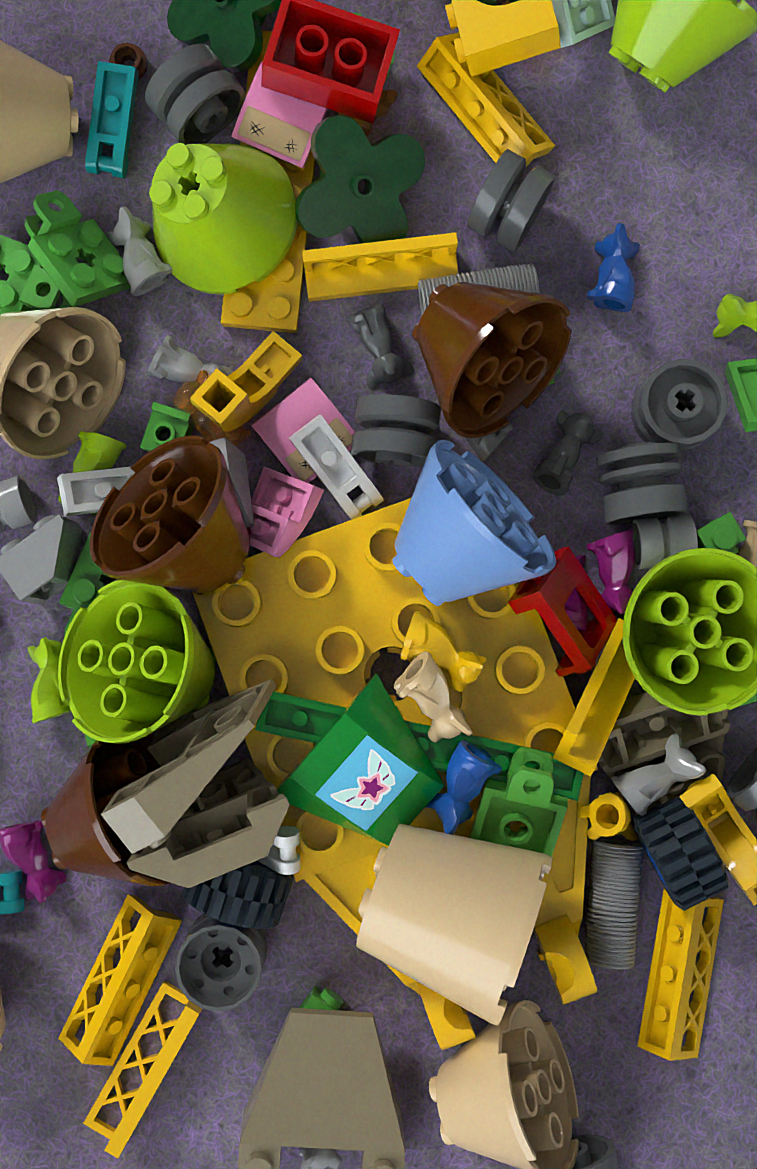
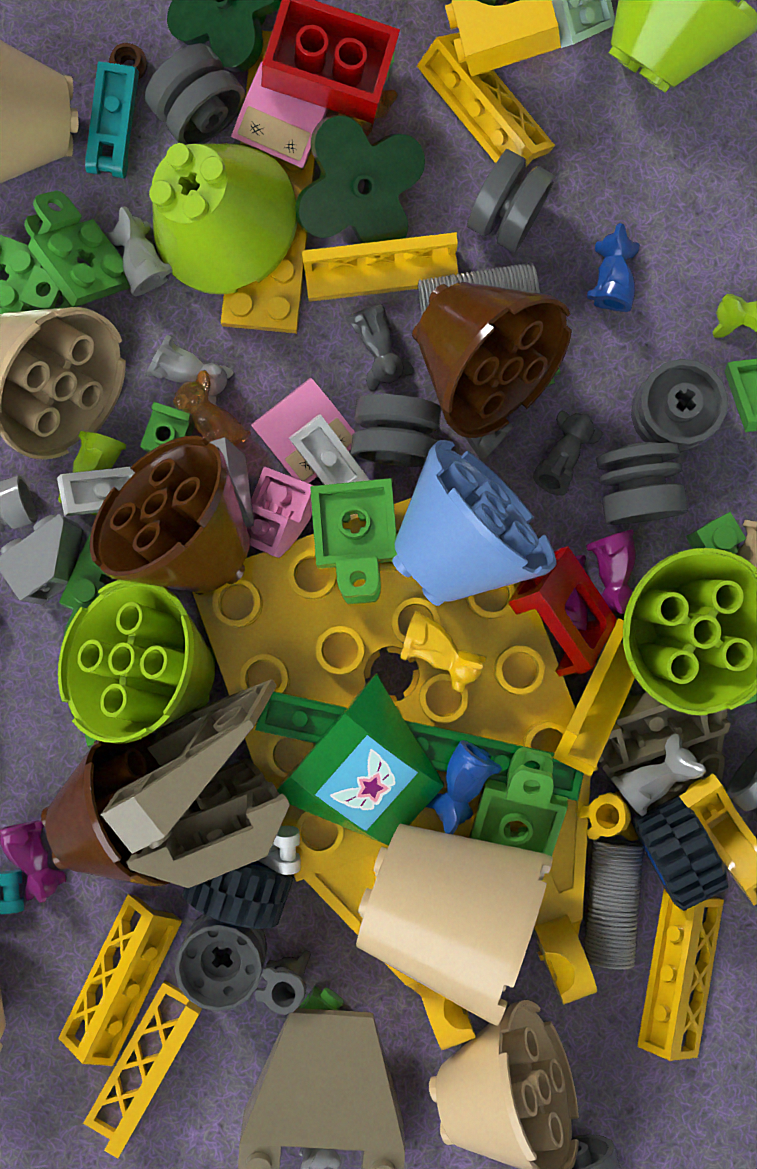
lime animal [28,637,71,724] -> none
yellow arch [190,331,303,432] -> none
tan animal [394,651,473,743] -> none
light grey wheel [631,515,698,569] -> none
none -> dark grey animal [255,950,311,1015]
none -> bright green plate [310,478,397,604]

